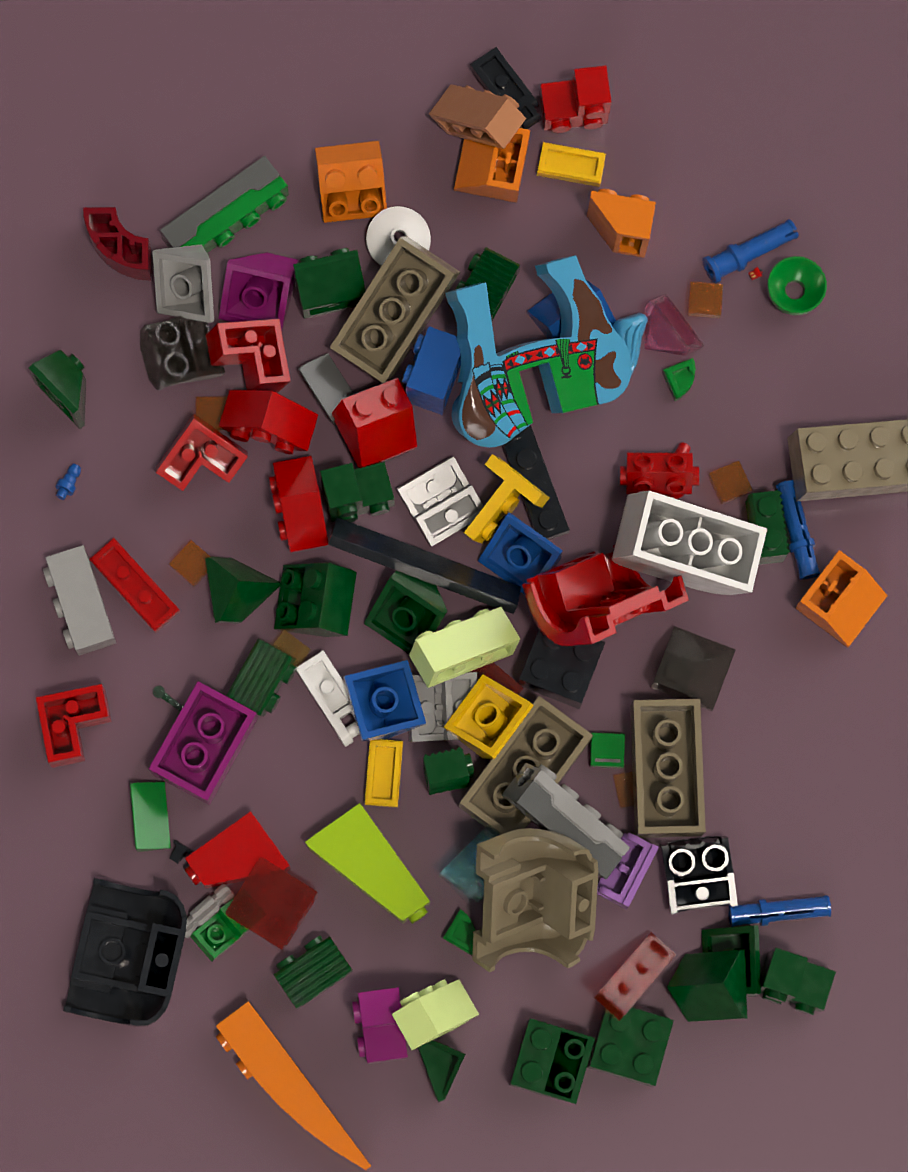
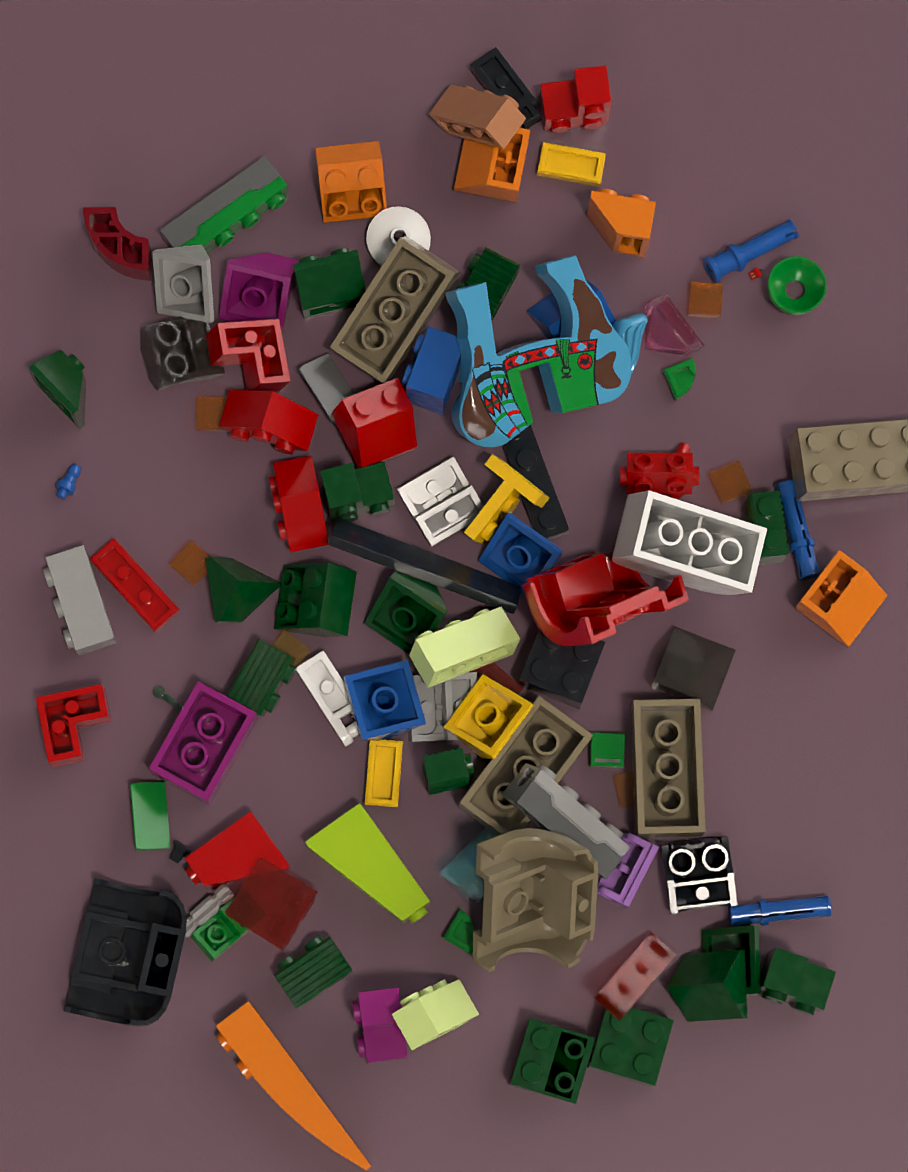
red brick [156,414,248,491] -> none
dark green slope [418,1040,466,1103] -> none

